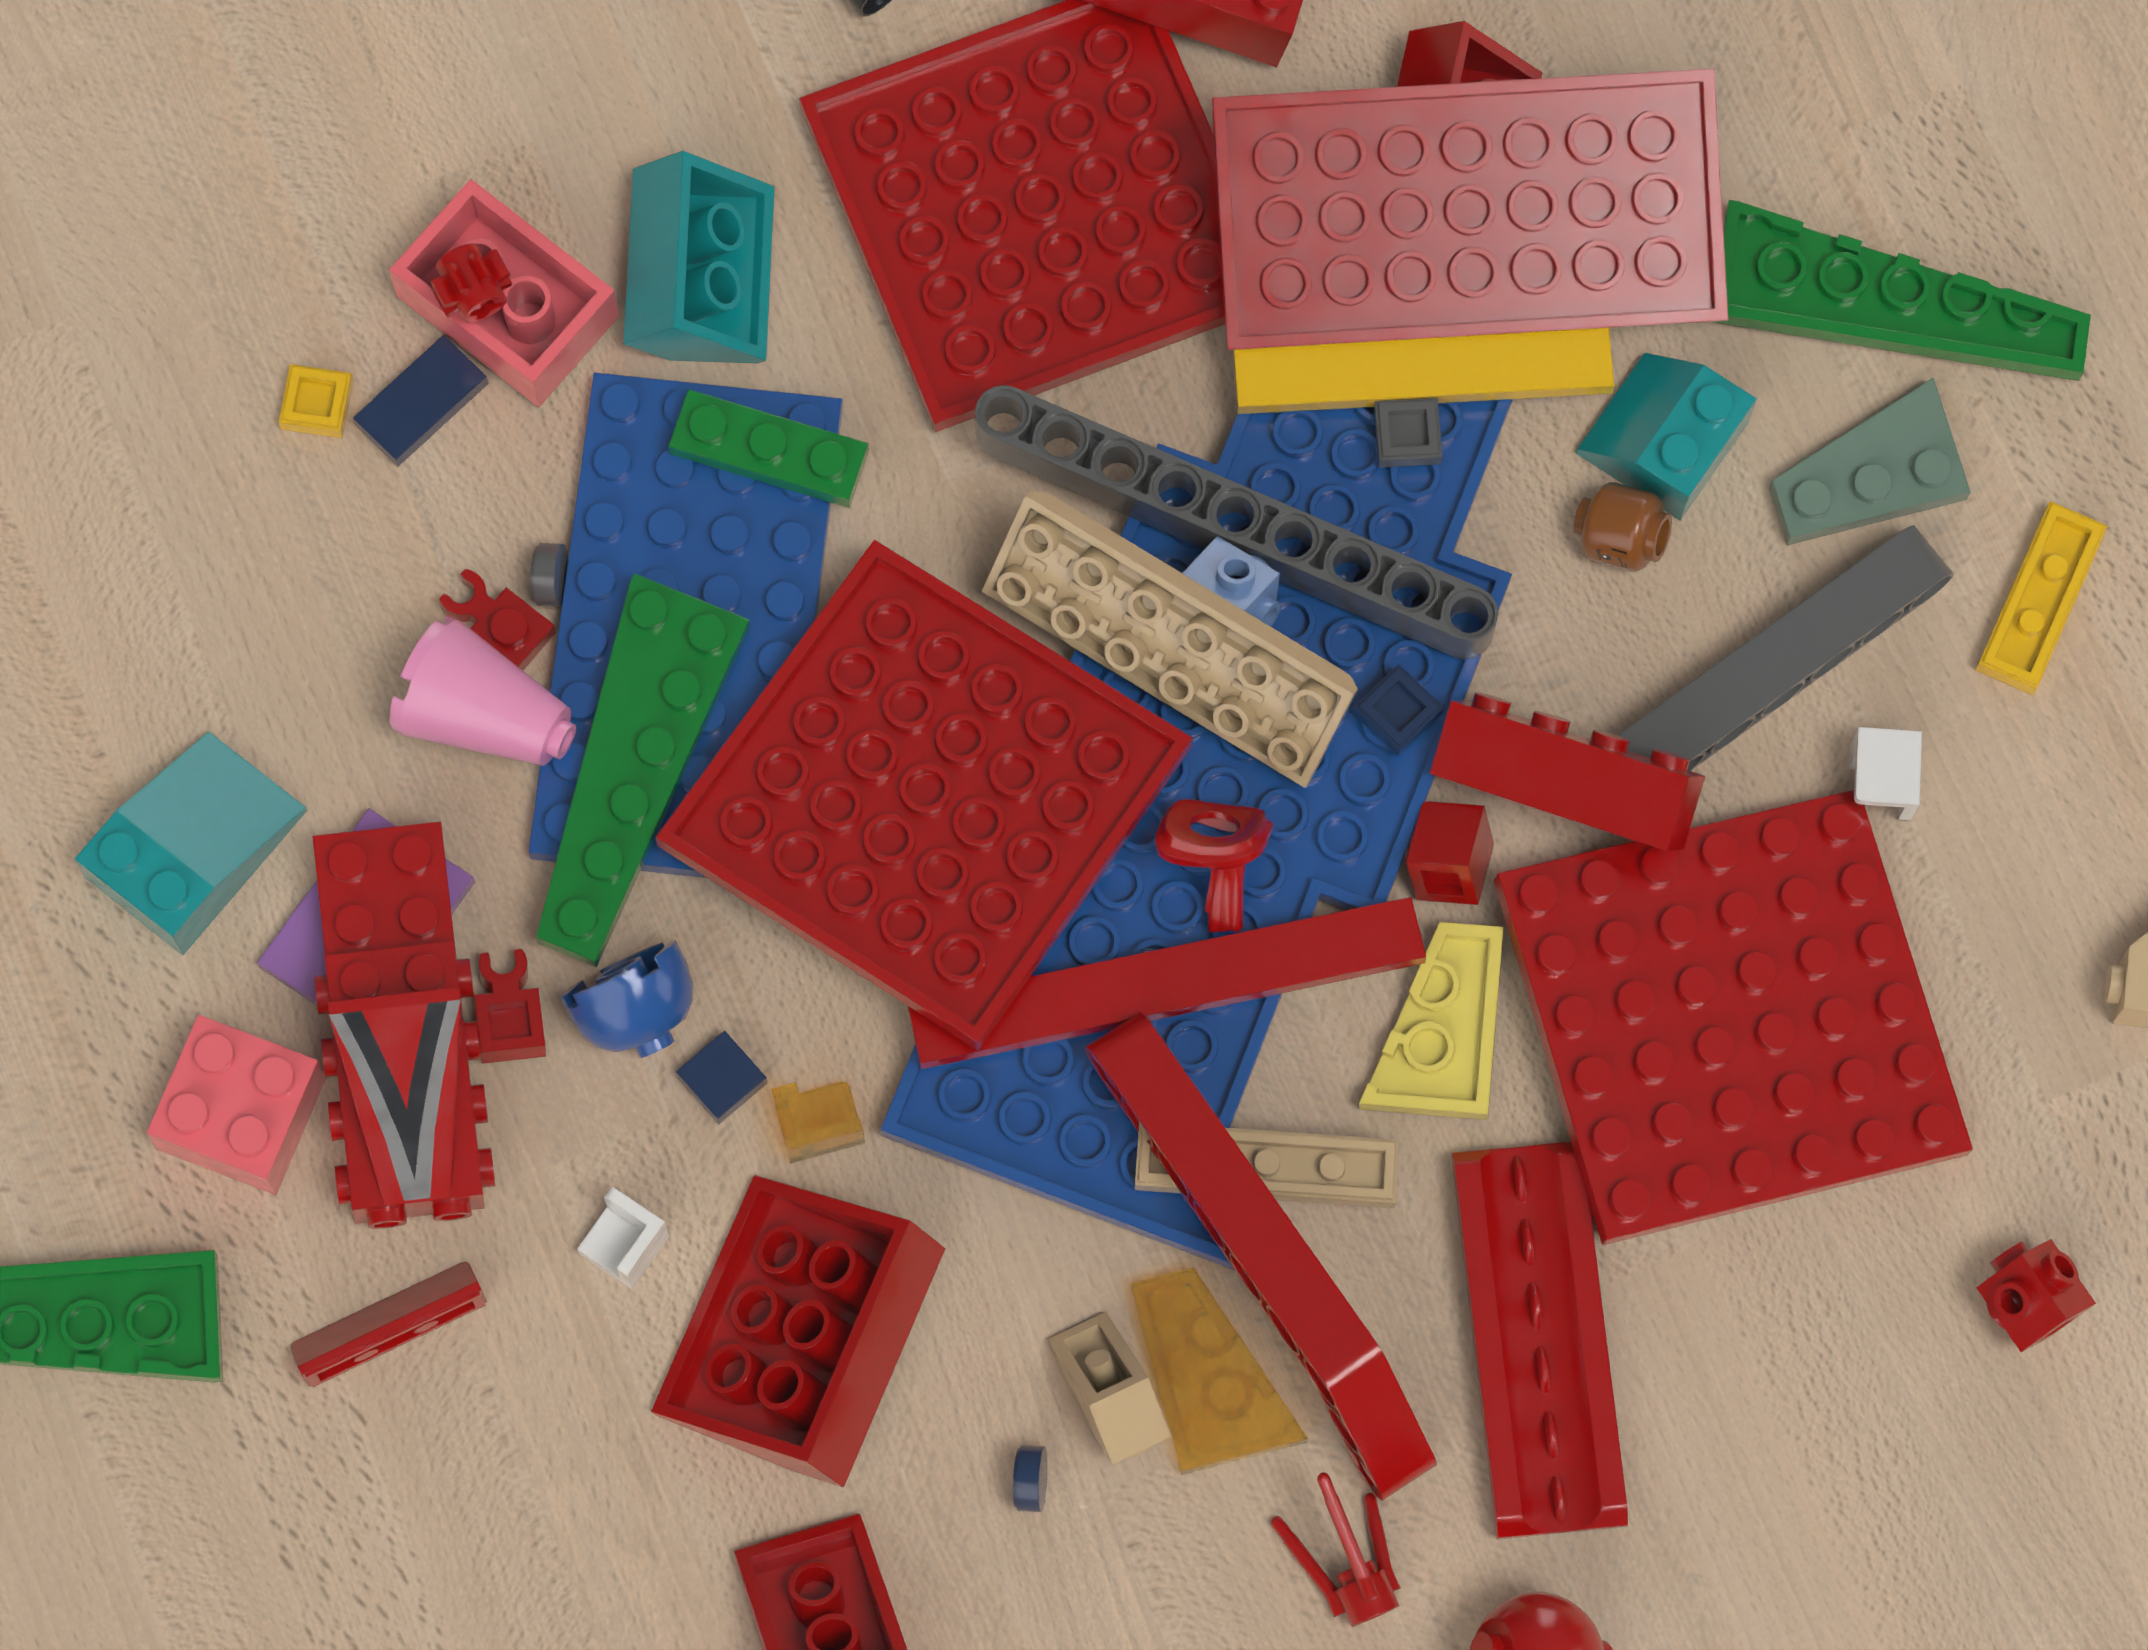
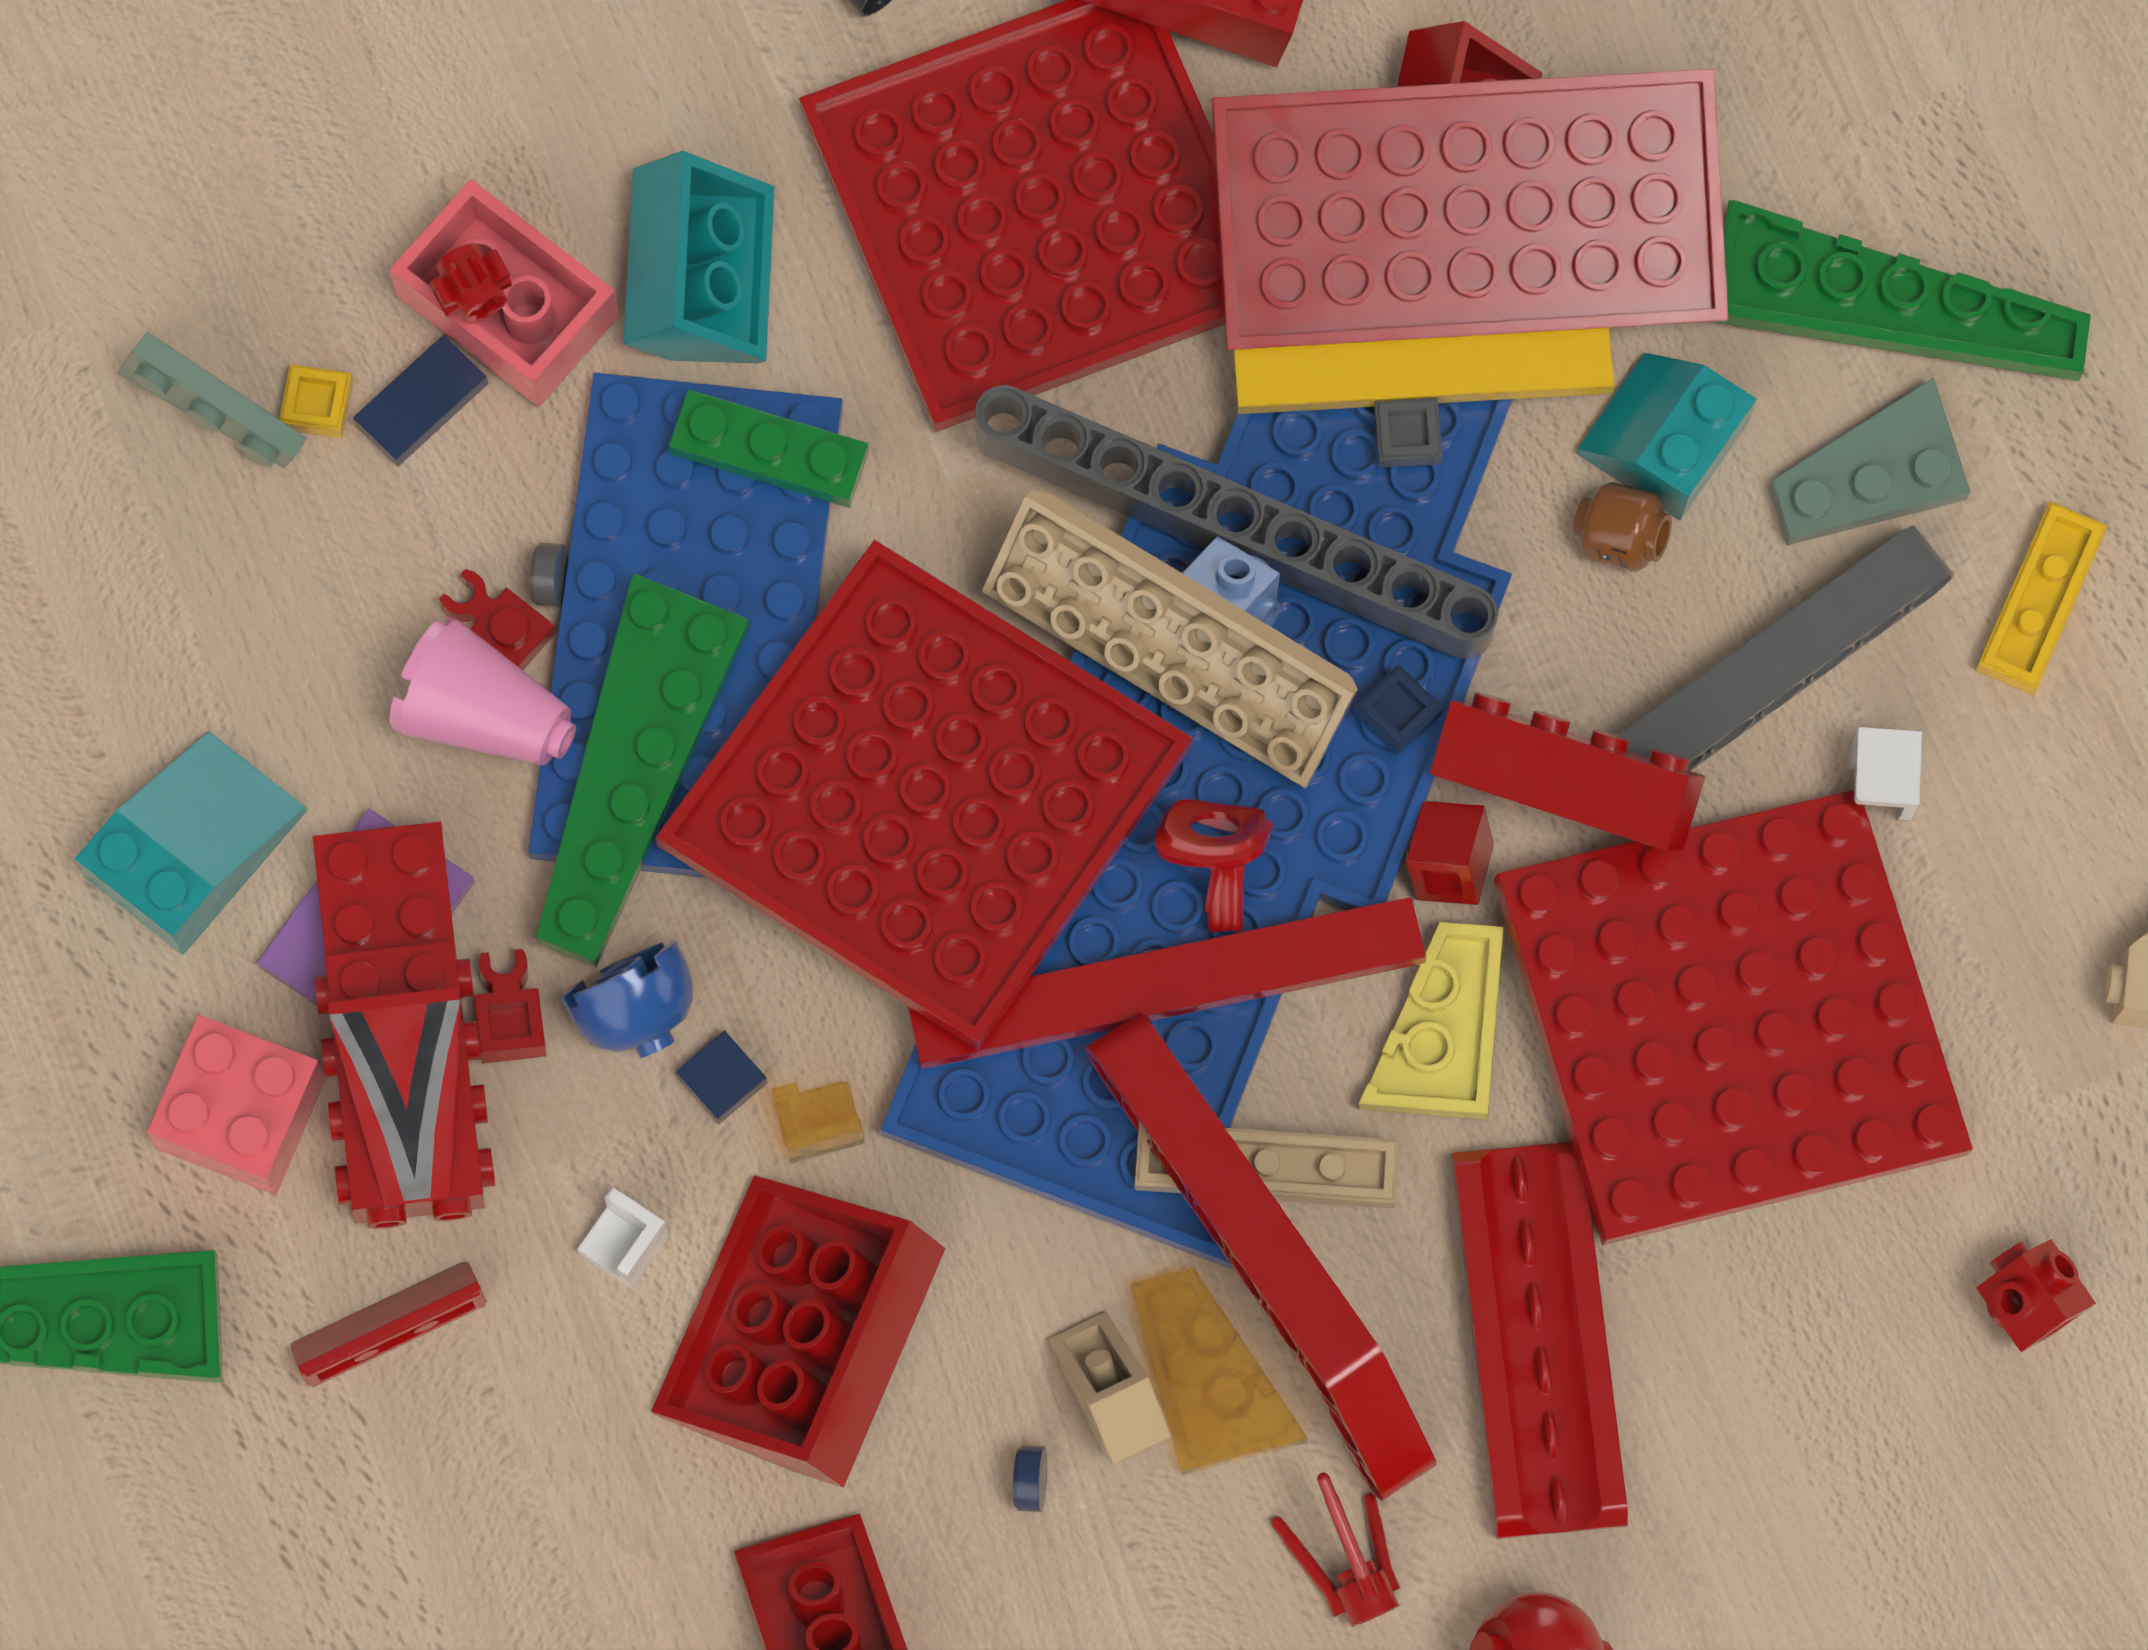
none -> sand green wing [117,332,307,468]

